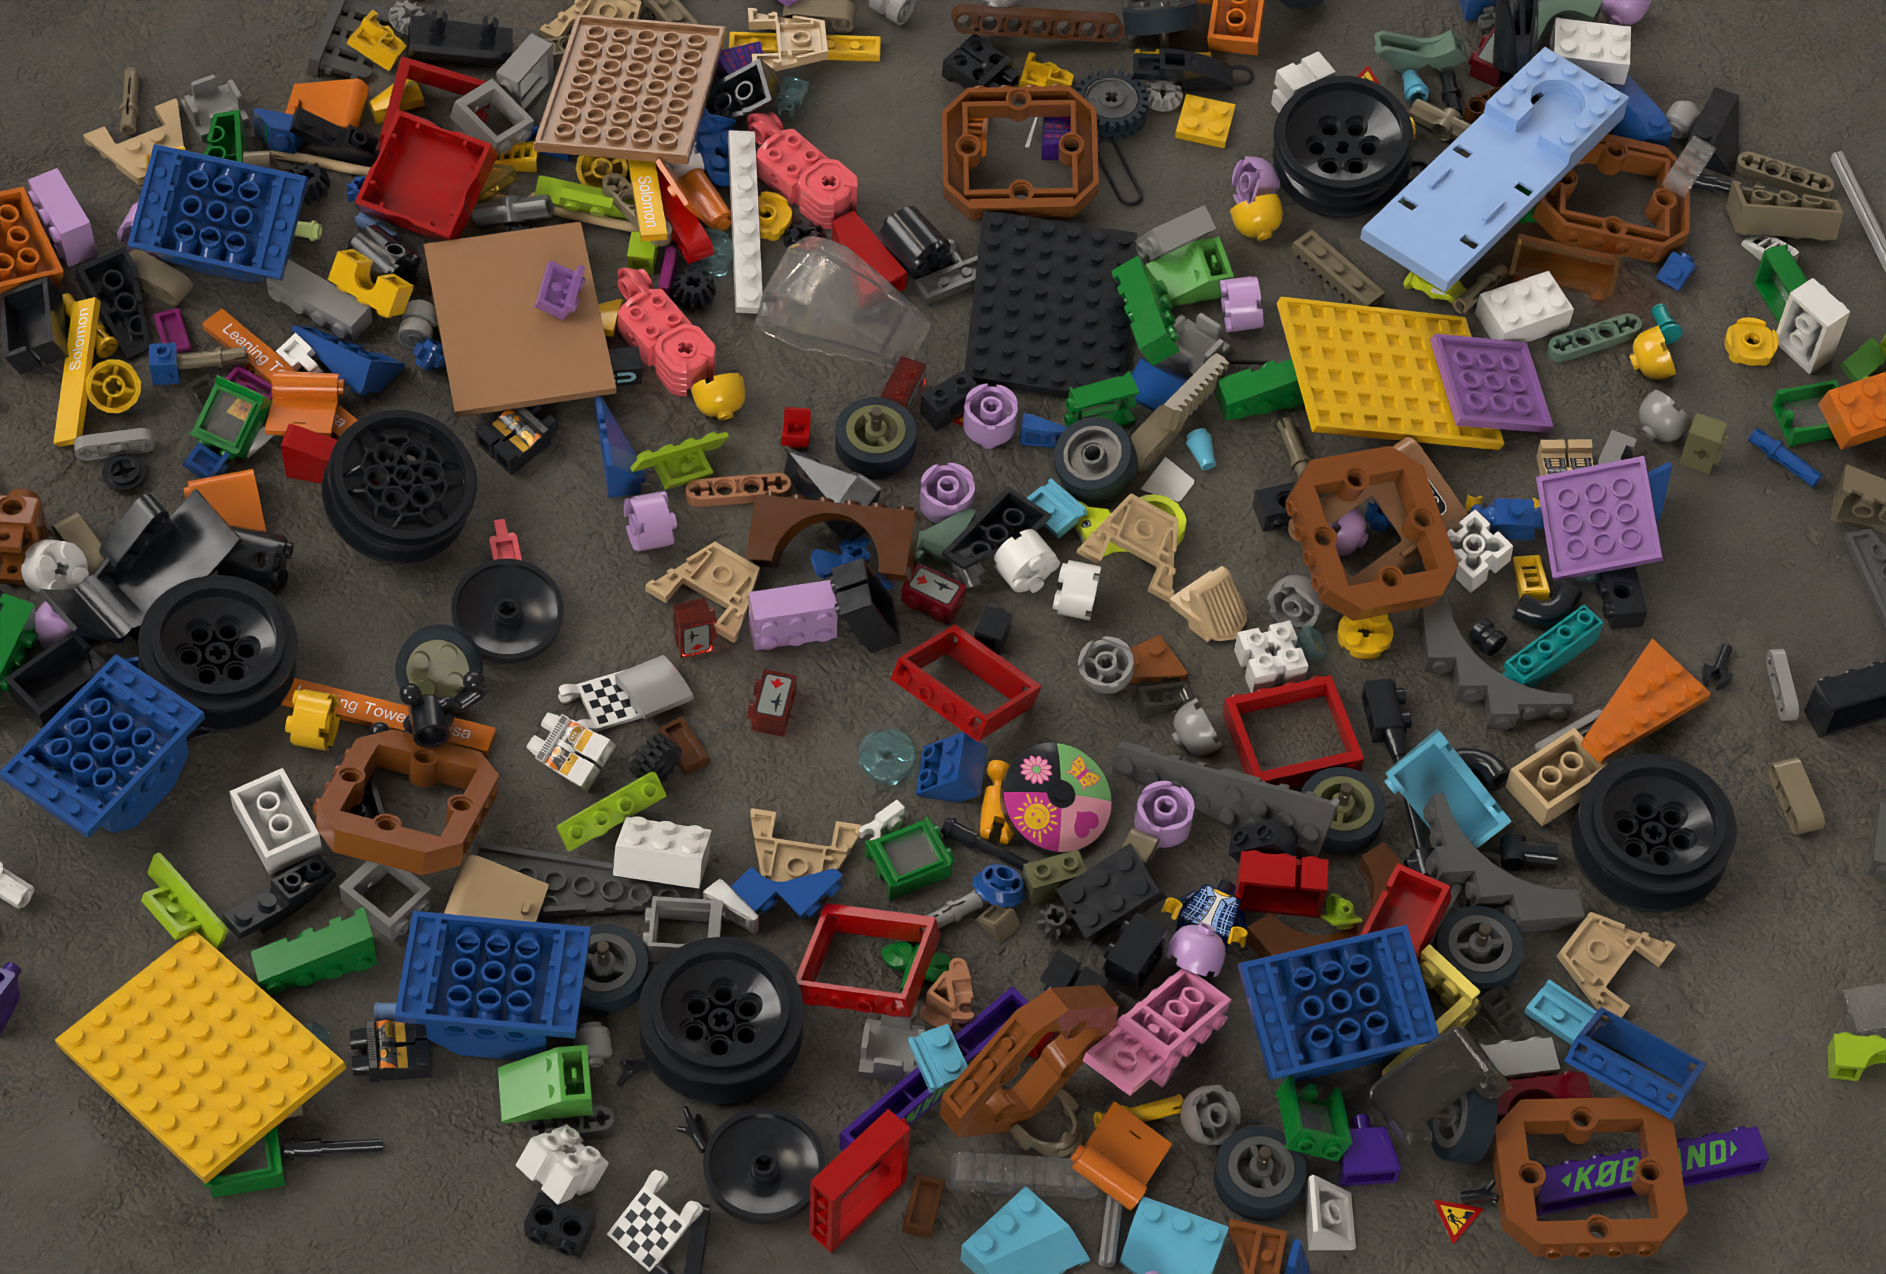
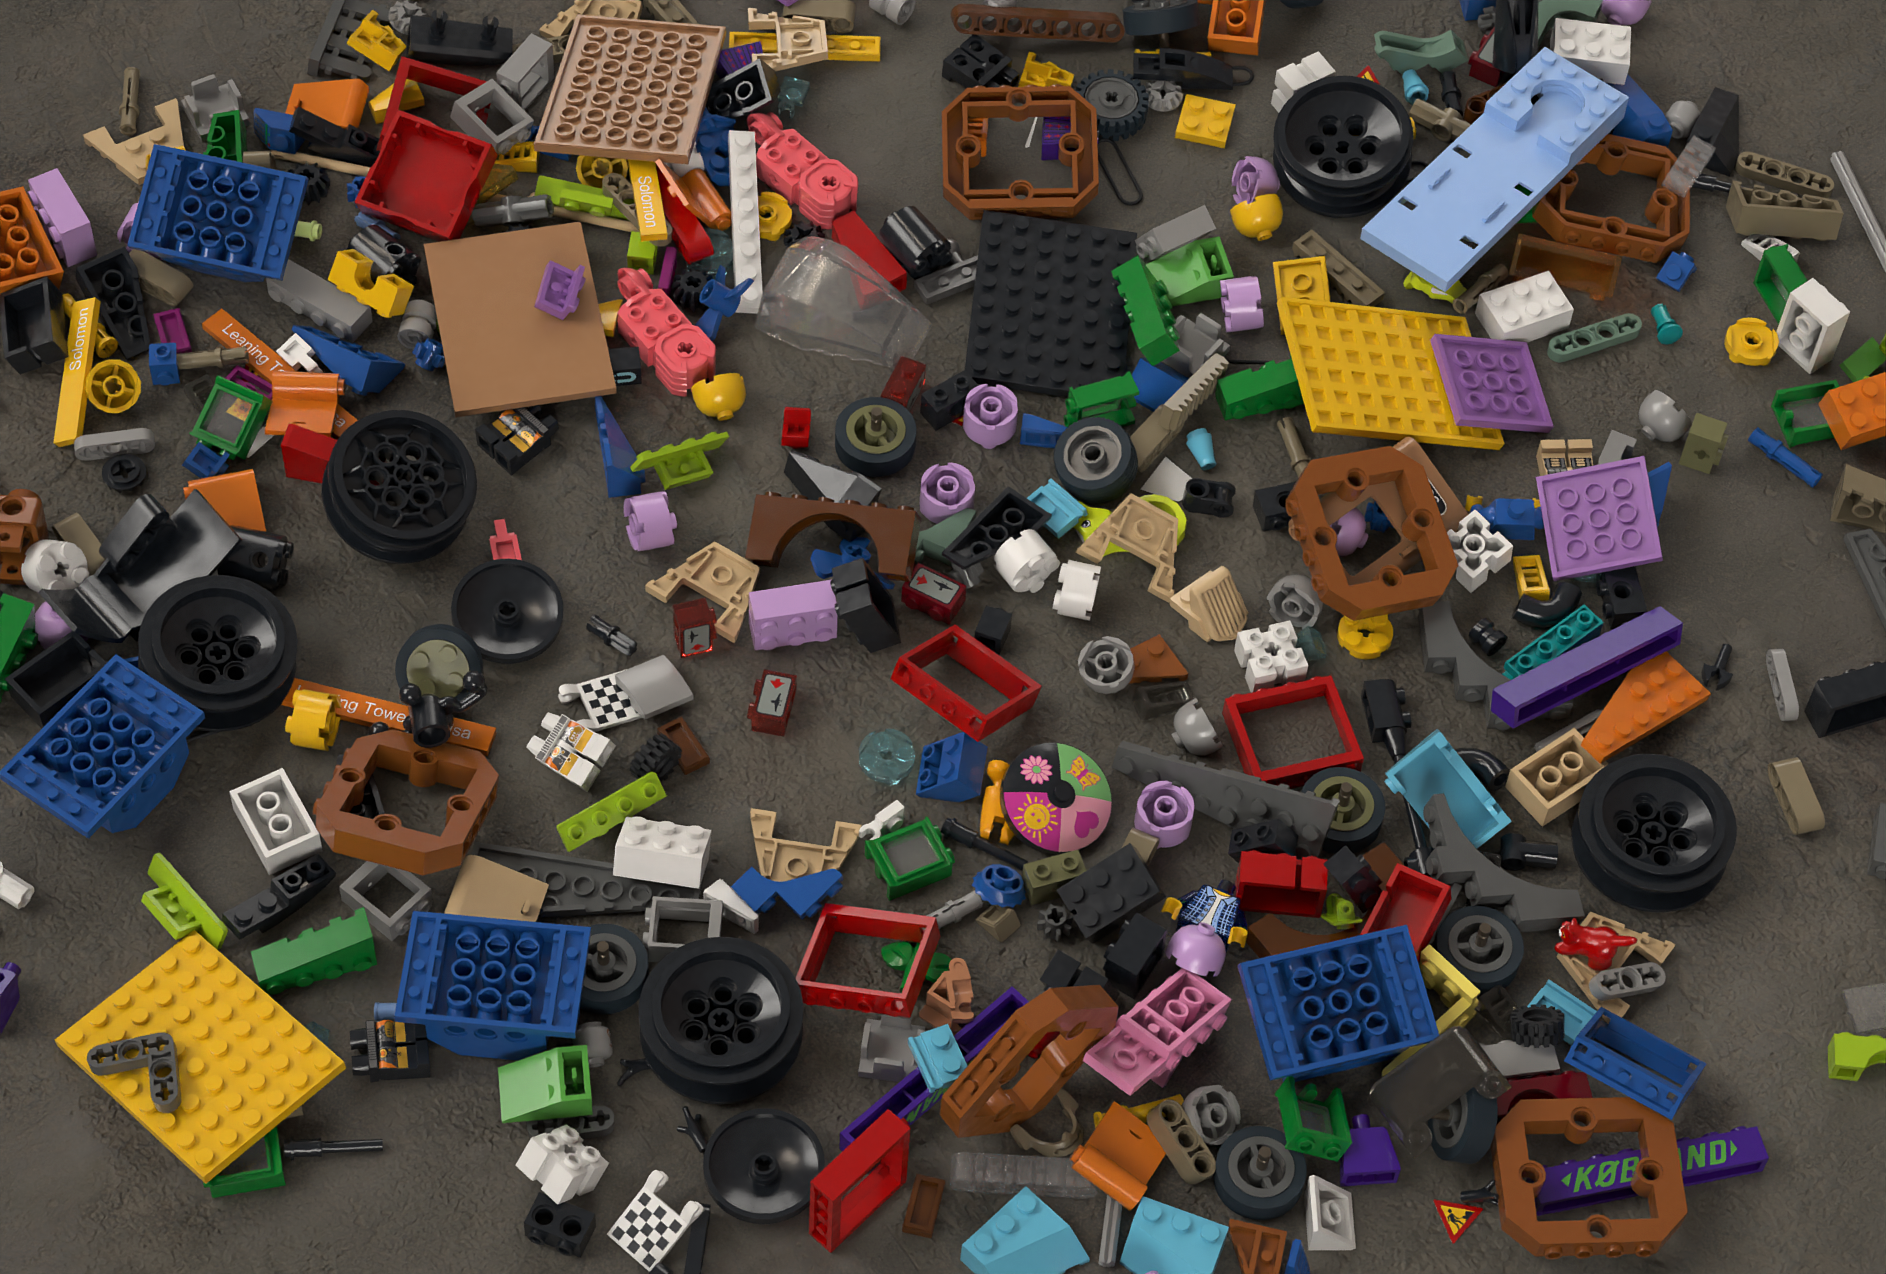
nougat beam [685,473,791,507] -> none
yellow cylinder [1629,326,1676,380] -> none
none -> dark grey beam [87,1032,181,1113]
none -> black axle [586,615,637,656]
none -> blue piece [695,265,754,341]
none -> dark tan beam [1147,1099,1216,1185]
none -> black piece [1182,478,1236,518]
none -> yellow tile [1273,256,1330,335]
none -> black brick [1324,846,1383,913]
none -> brick [1491,606,1683,728]
none -> black tyre [1510,1004,1565,1048]
none -> red animal [1554,918,1637,971]
none -> light grey beam [1589,962,1666,1001]

